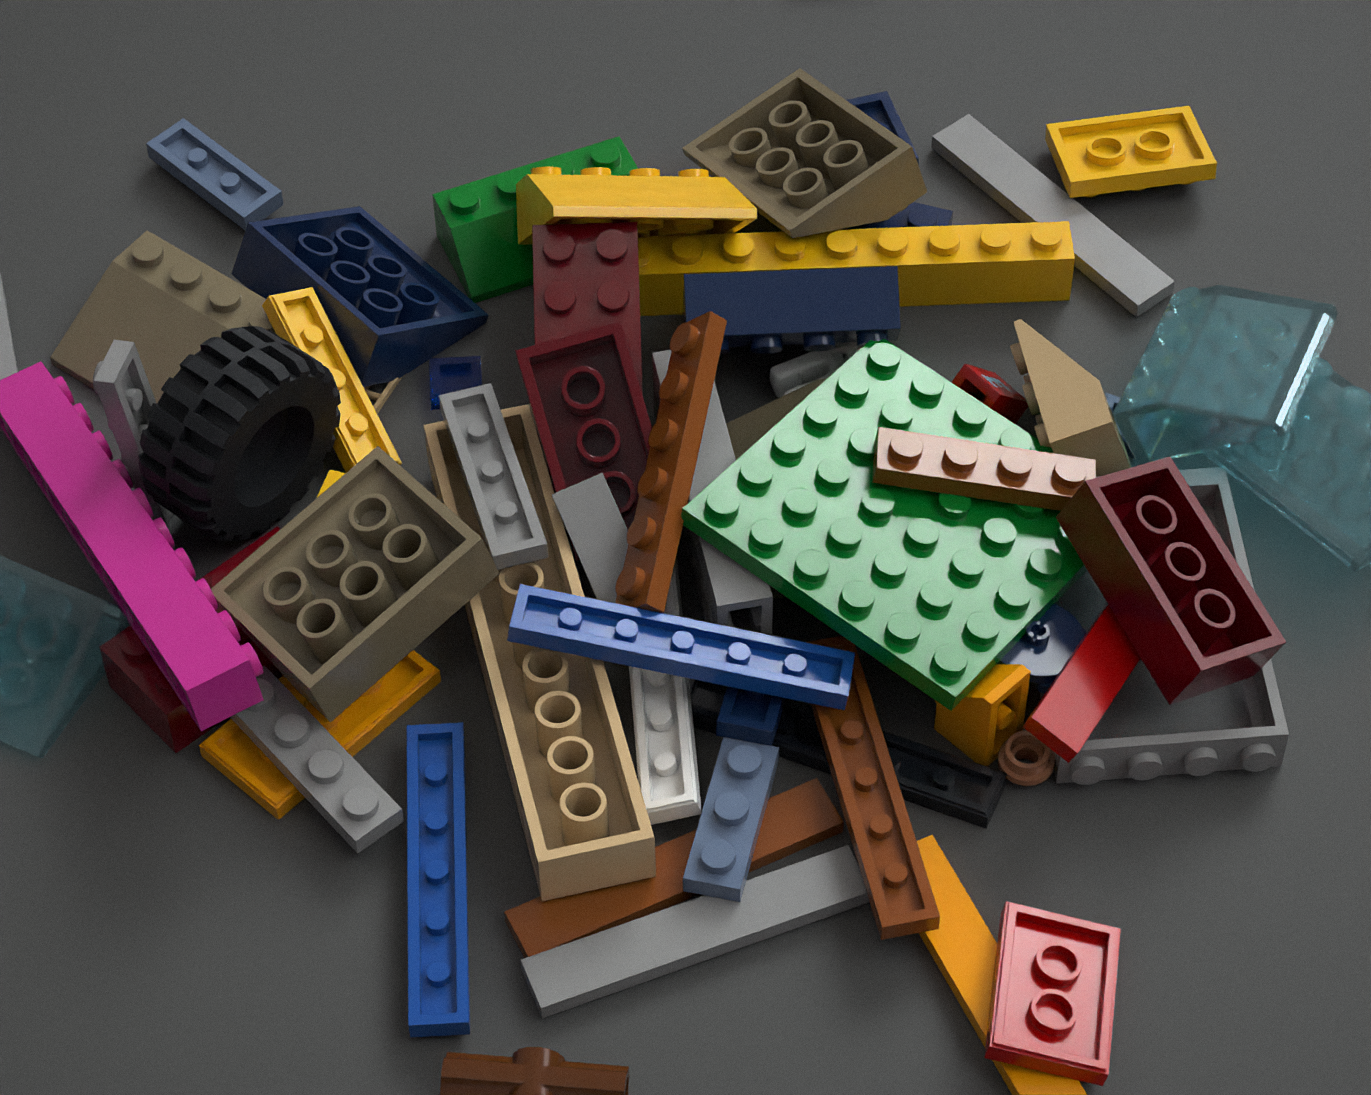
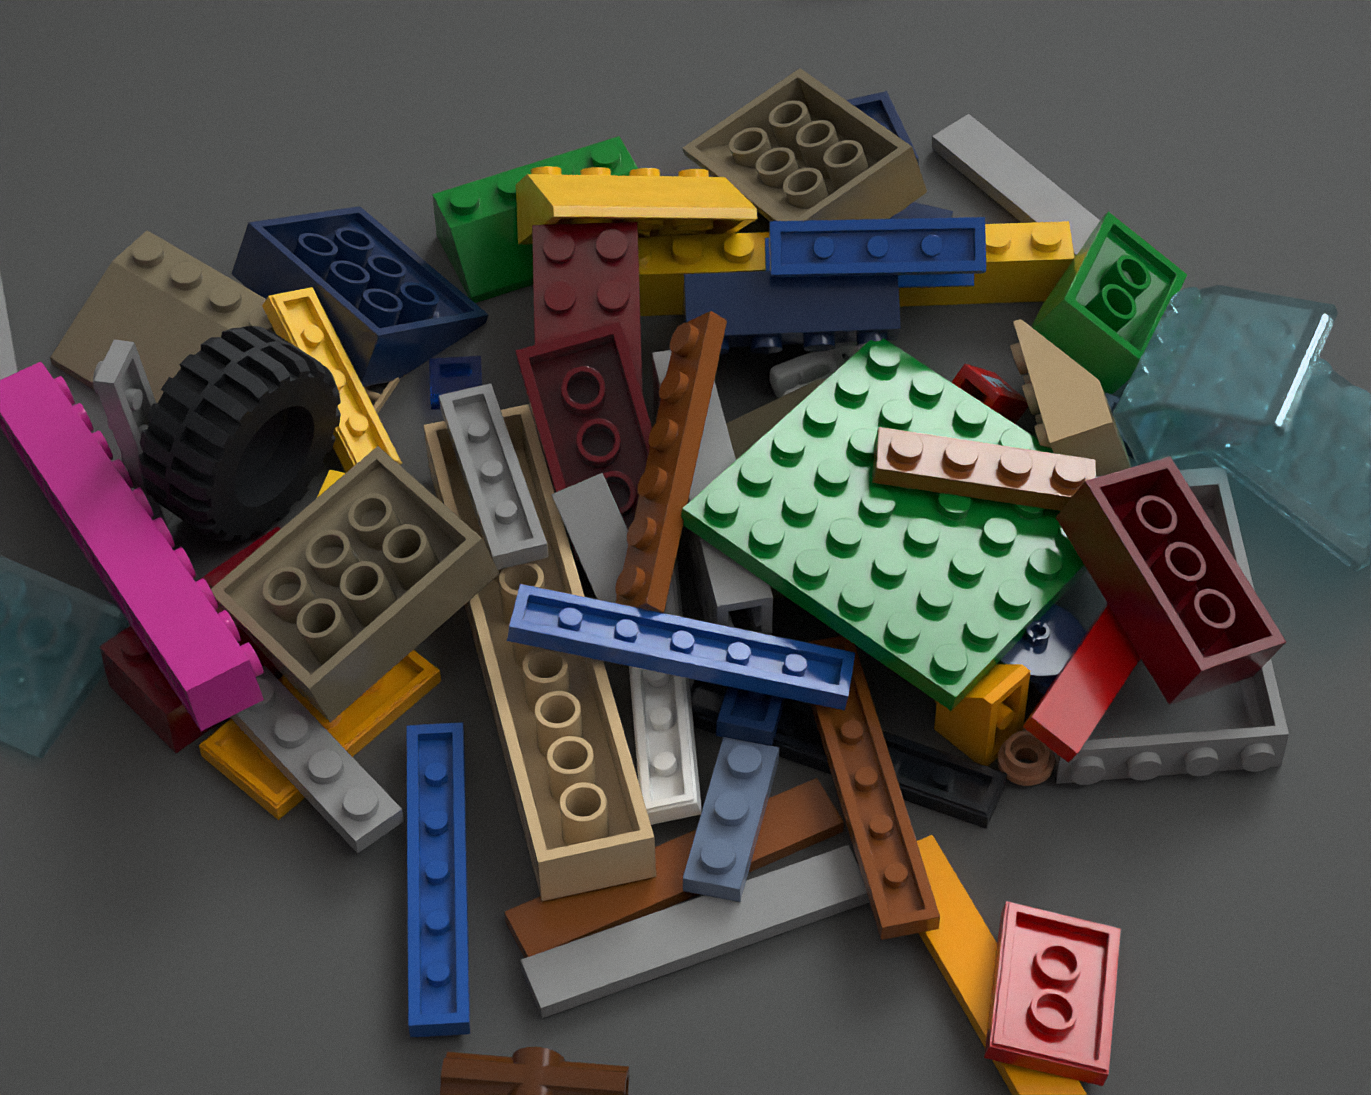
sand blue plate [146,118,284,231] -> none
yellow plate [1045,106,1217,198] -> none
none -> blue fence [765,217,986,288]
none -> green slope [1031,211,1187,394]

